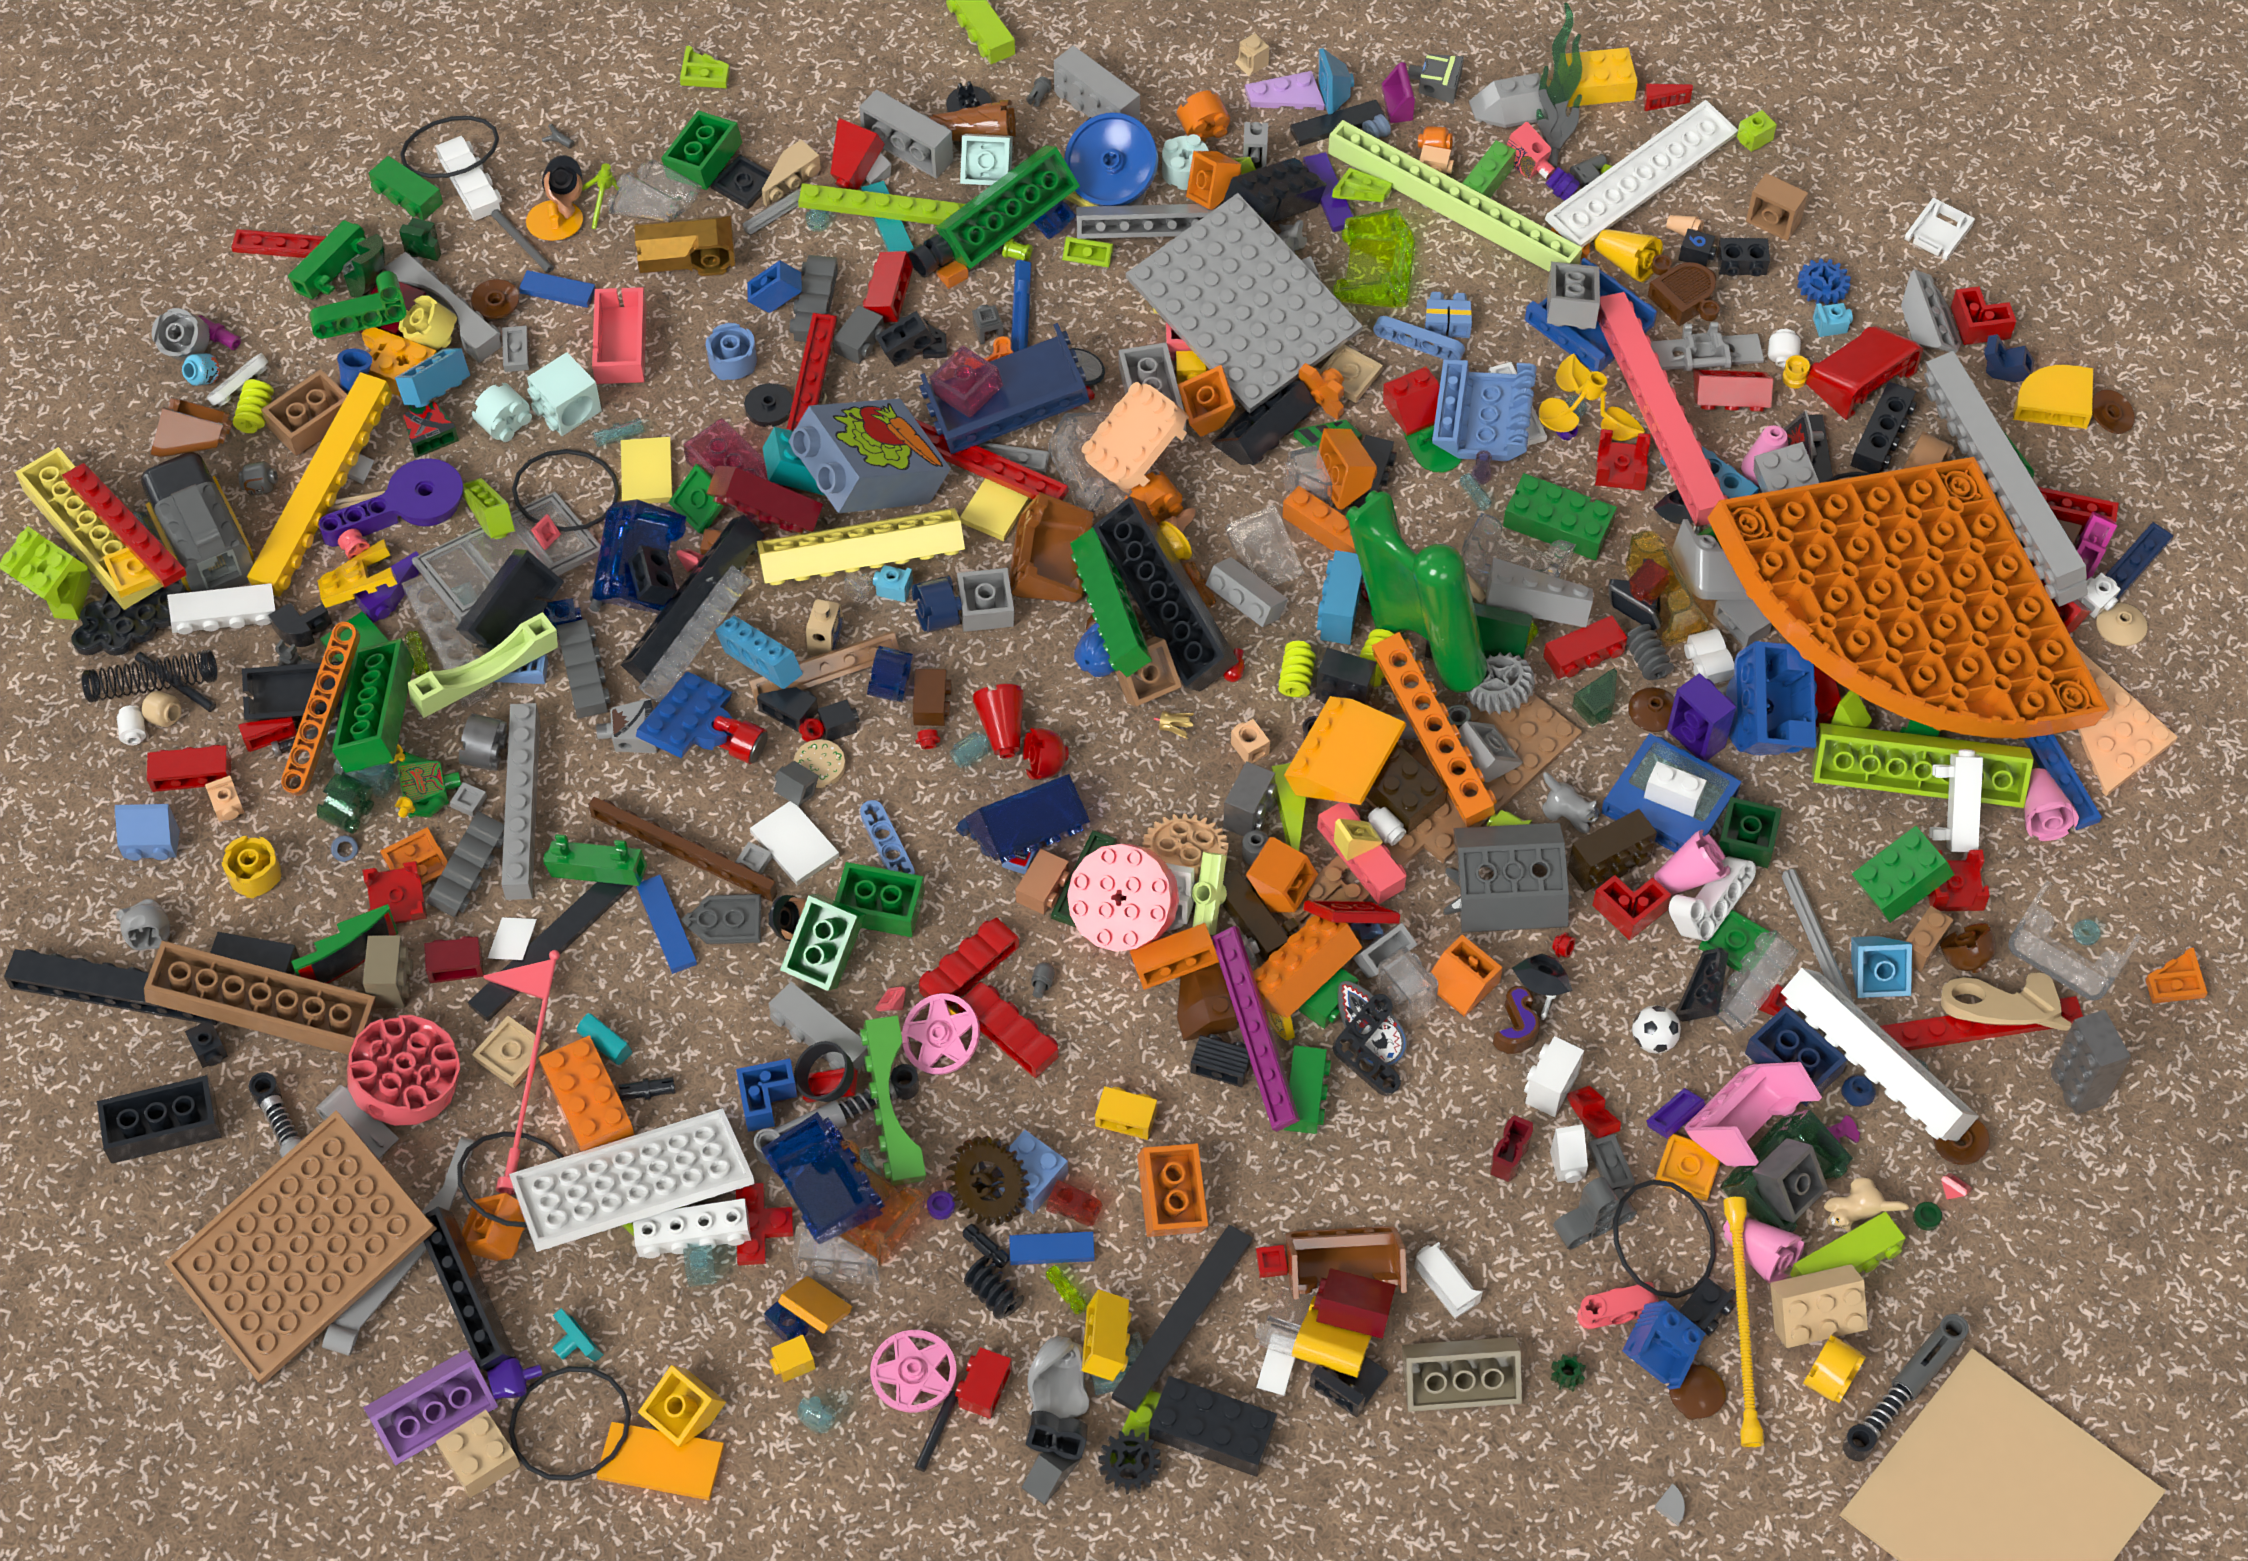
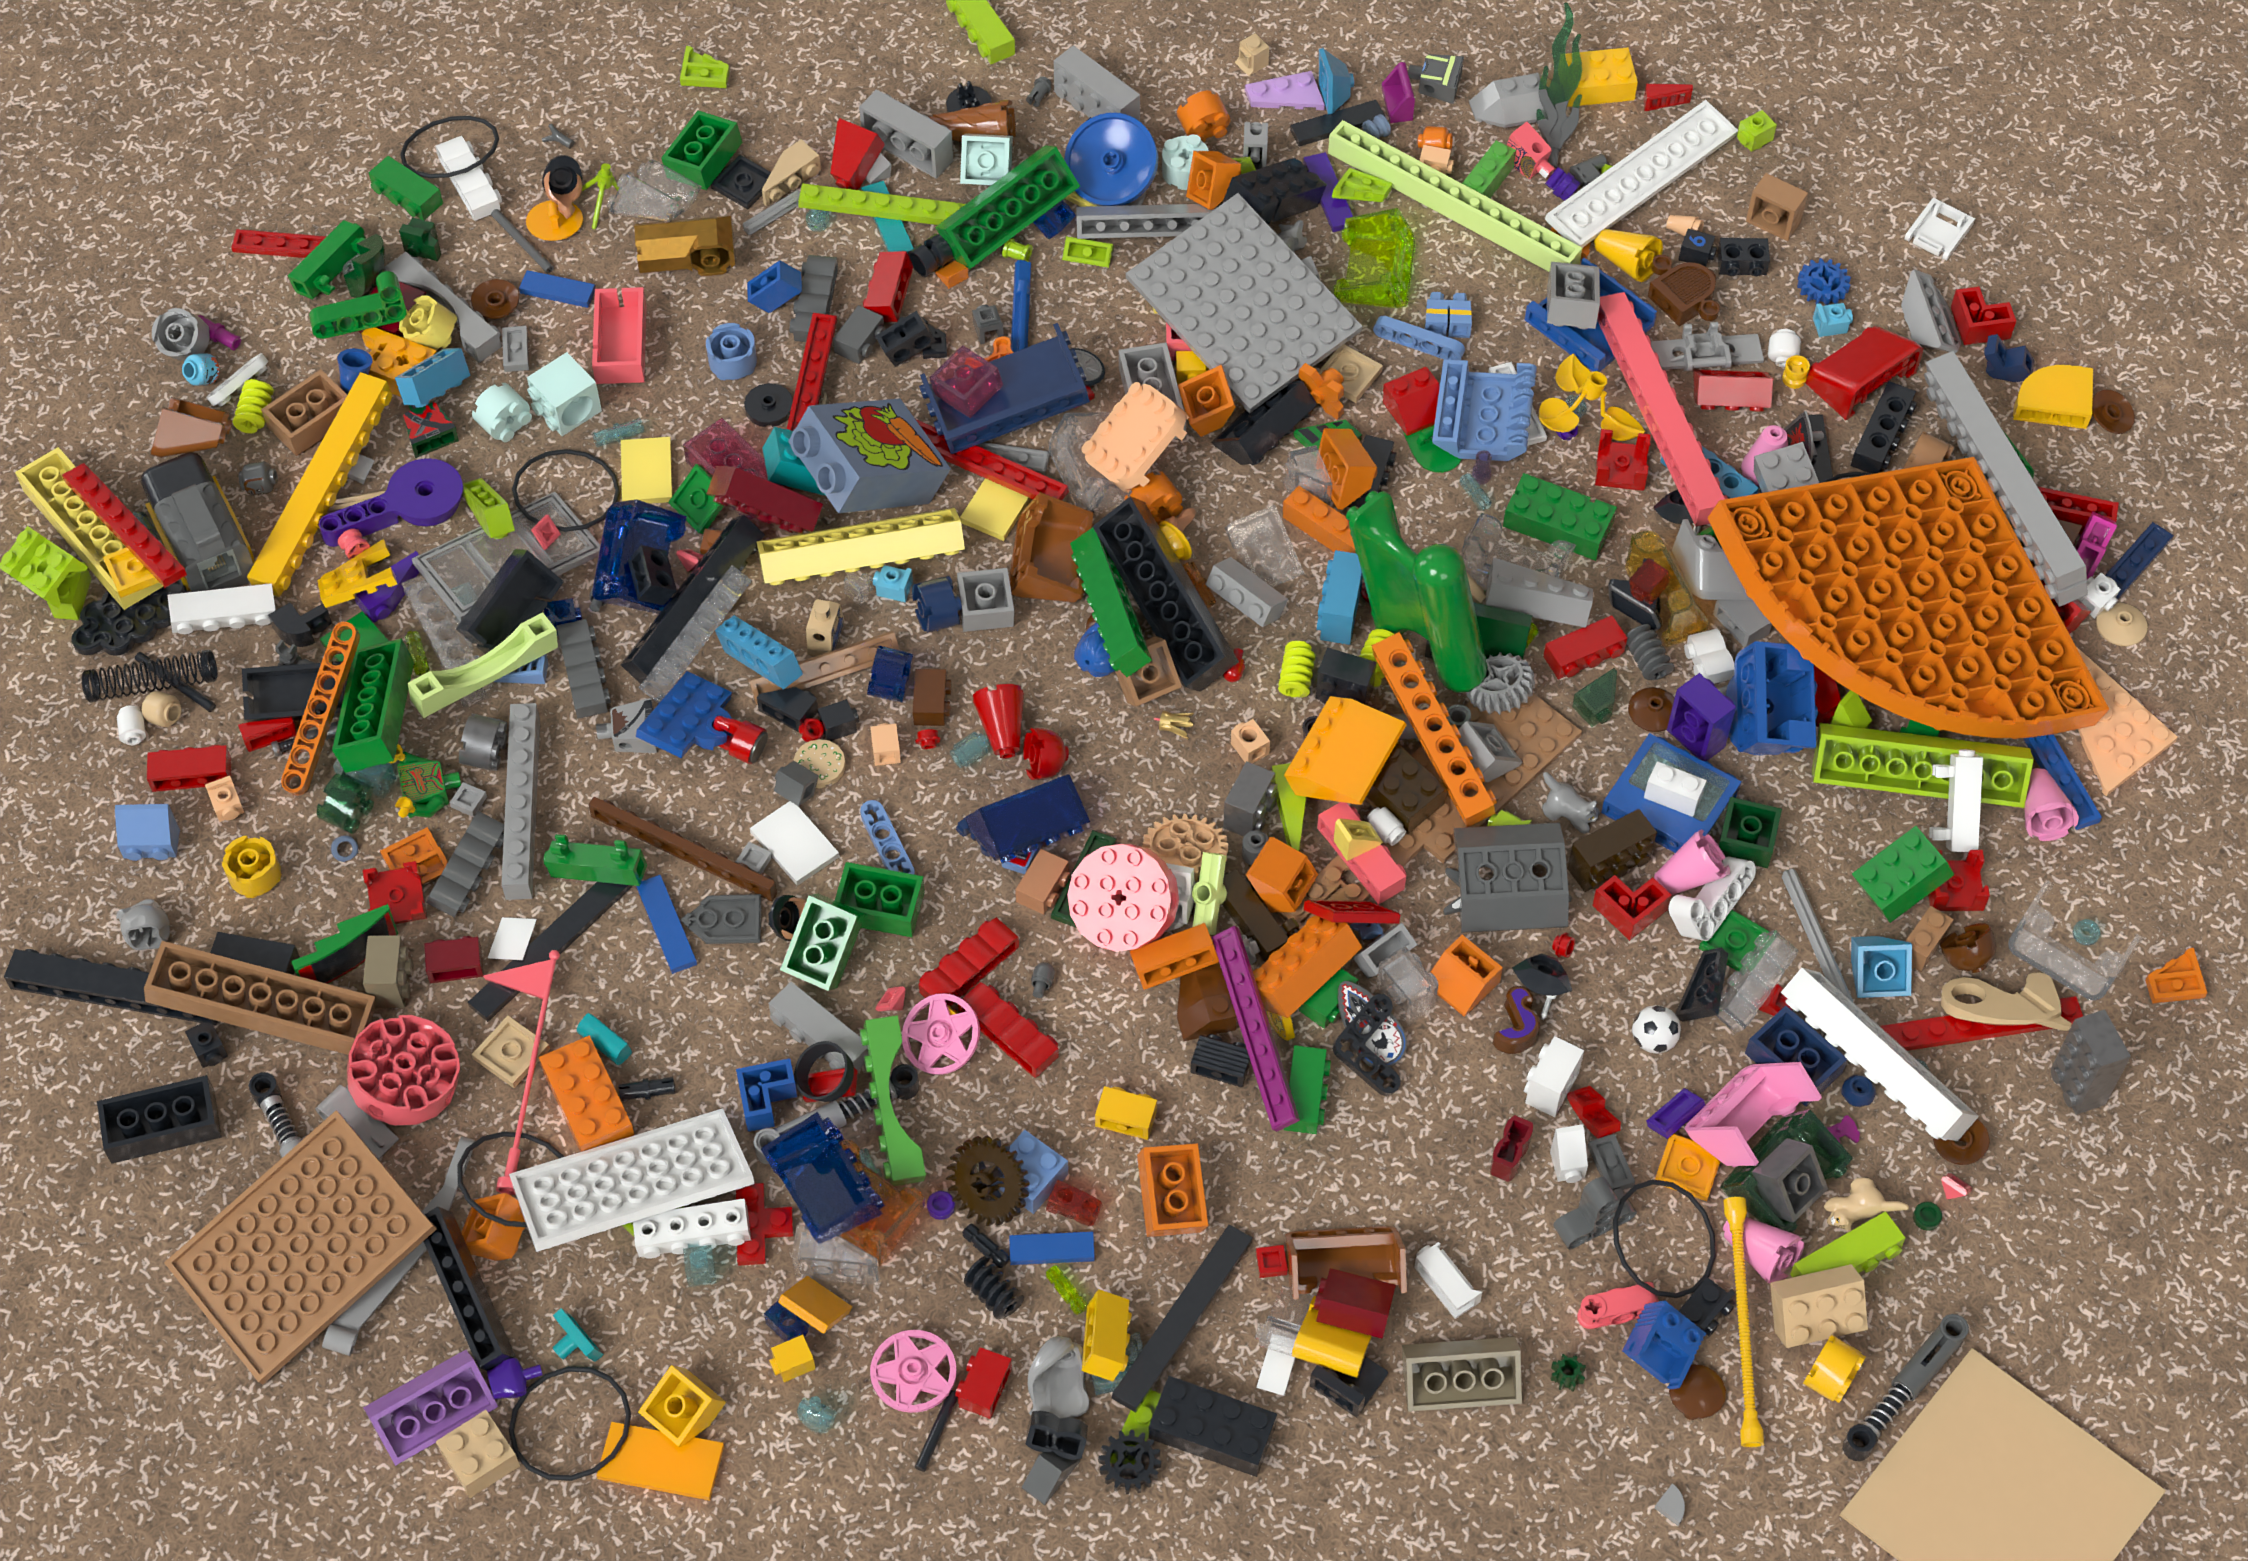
none -> light nougat brick [870,723,901,766]

